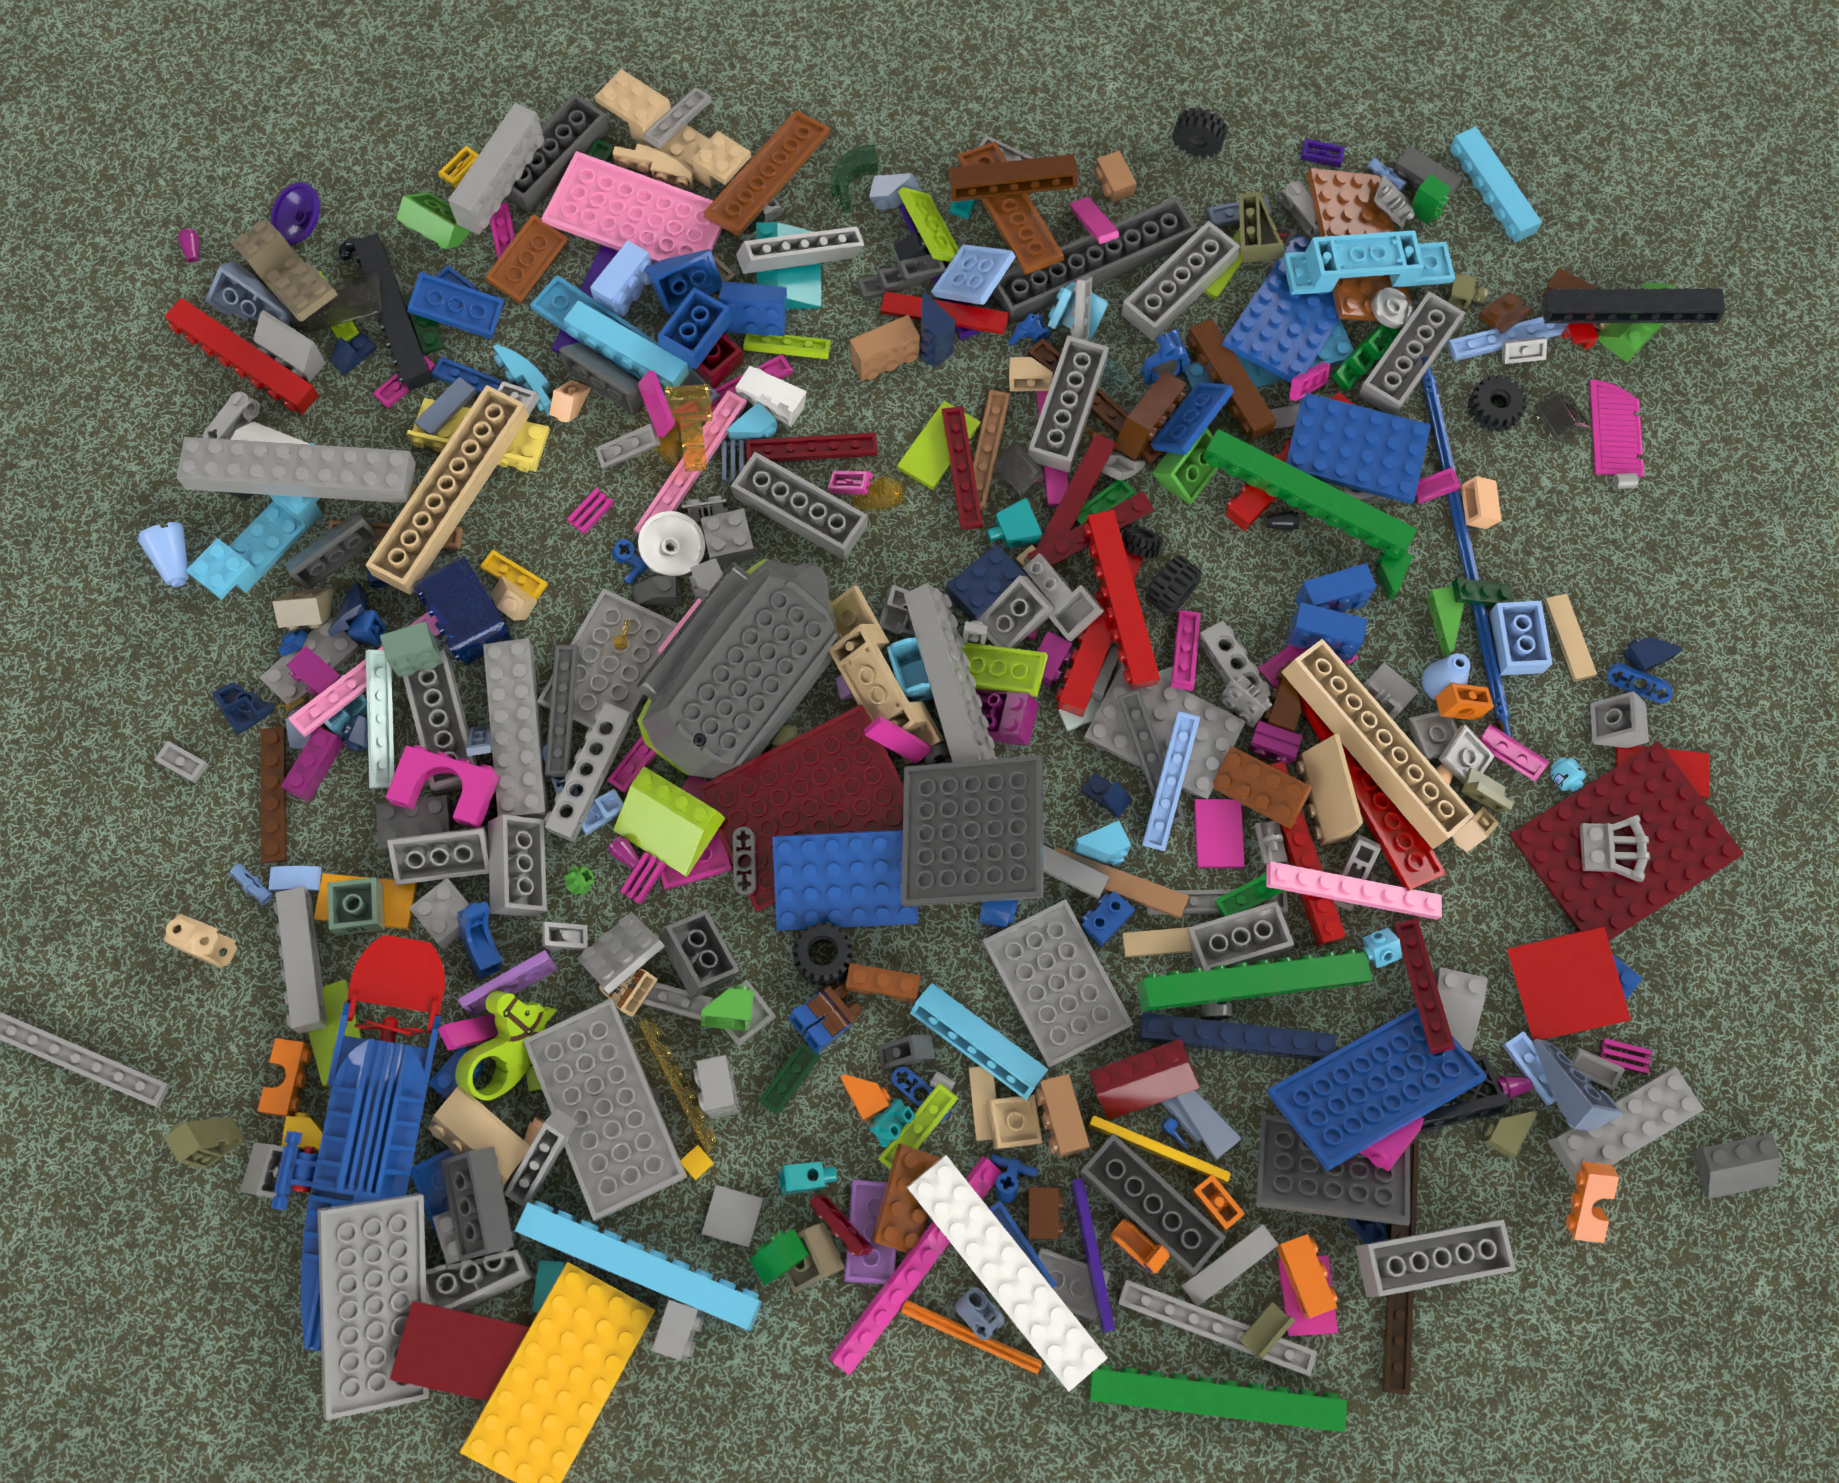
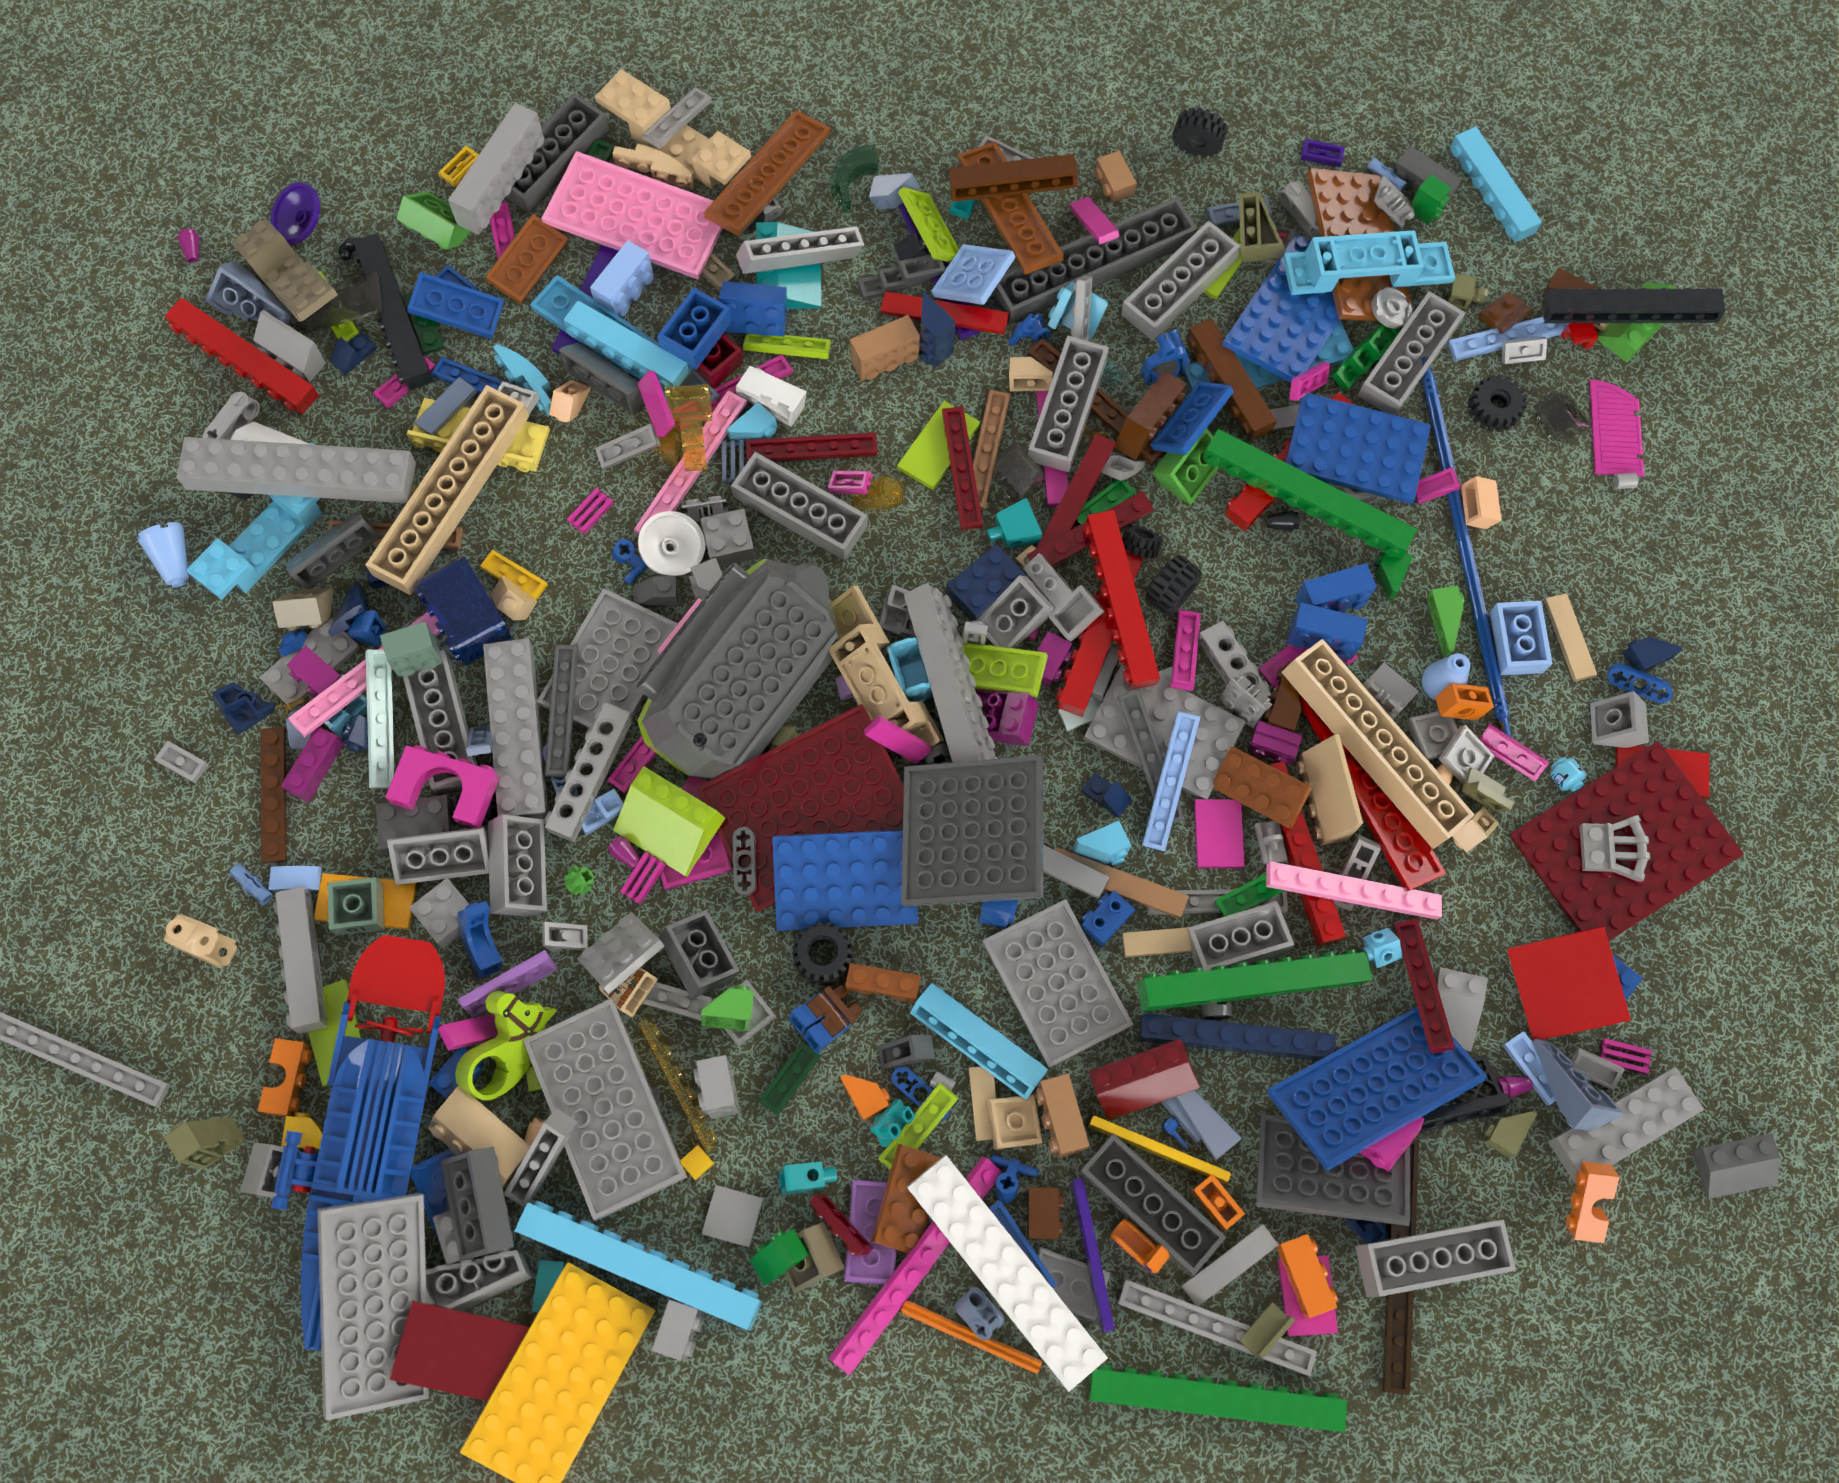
clear yellow hand [613,619,630,649] -> none
blue slope [645,249,723,314] -> none
dark green plate [1452,578,1514,607] -> none

